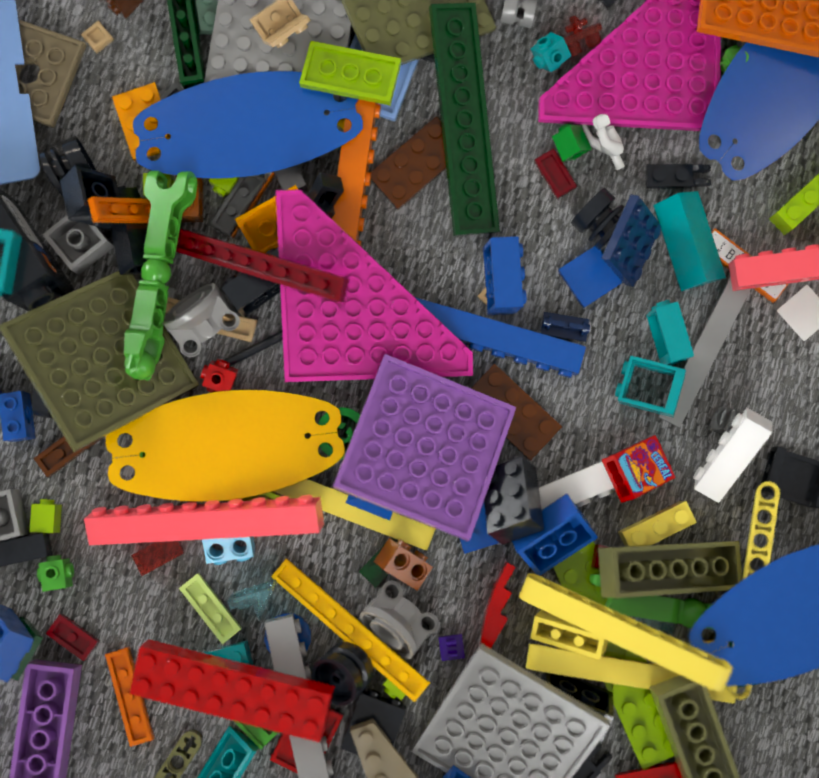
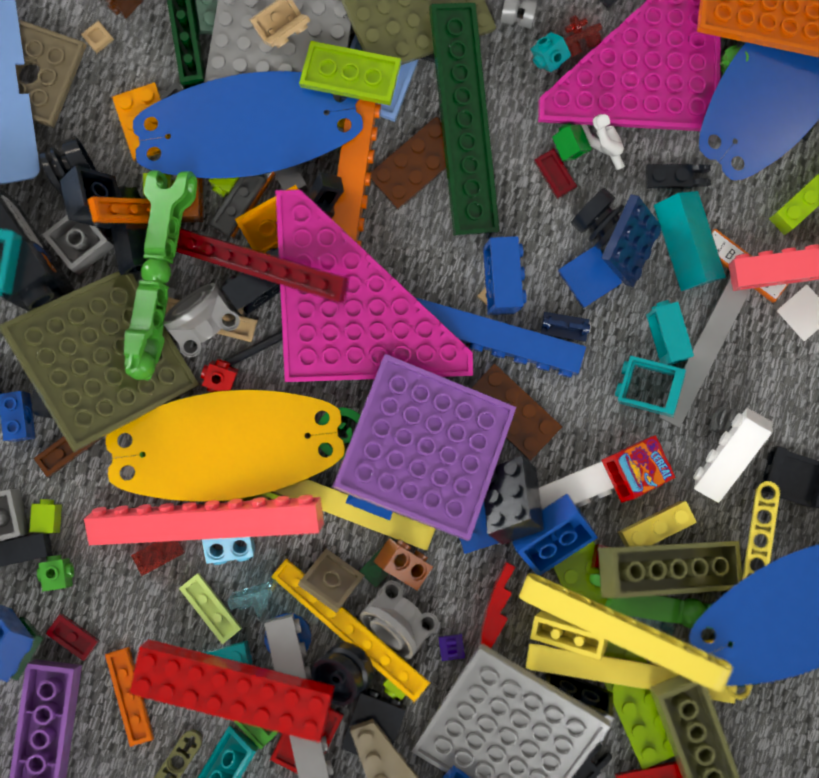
none -> dark tan plate [298,548,364,613]

